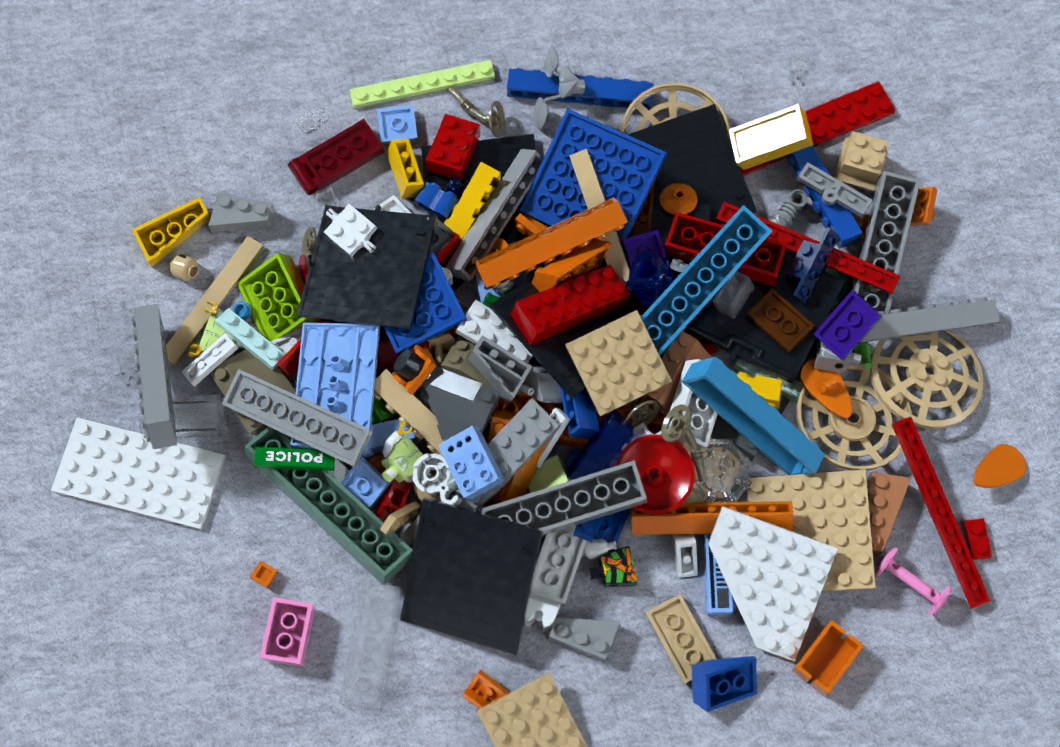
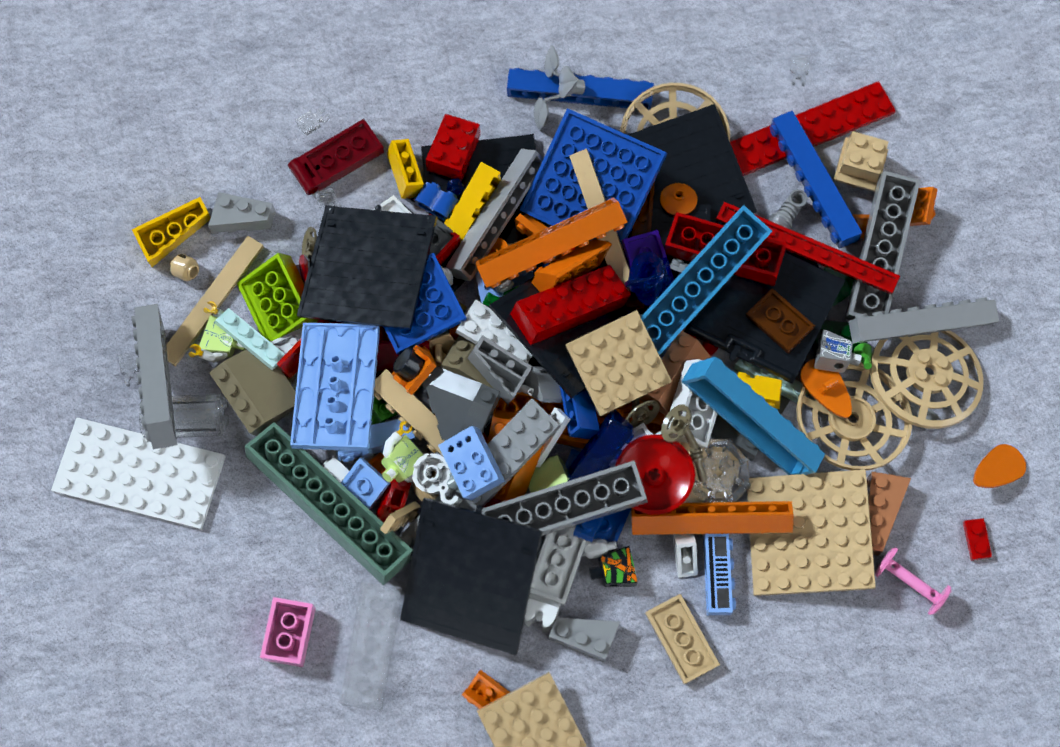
white plate [181,333,238,387] -> none
light grey plate [222,369,373,467] -> none
dark azure plate [233,301,252,320] -> none
orange plate [250,561,278,589] -> none
green tile [254,447,335,471] -> none
white plate [324,204,377,256] -> none
yellowish green plate [350,60,495,108] -> none
light blue plate [377,105,418,145] -> none
dark tan dish [449,87,505,138] -> none
blue slope [691,656,757,712] -> none
white plate [708,506,837,661] -> none
clear brick [713,271,754,318] -> none
brick [729,104,813,170] -> none
dark blue bracket [787,227,839,304] -> none
orange piece [792,620,864,696] -> none
light grey hinge [797,162,873,218] -> none
dark purple plate [814,290,883,360] -> none
red plate [891,416,991,609] -> none

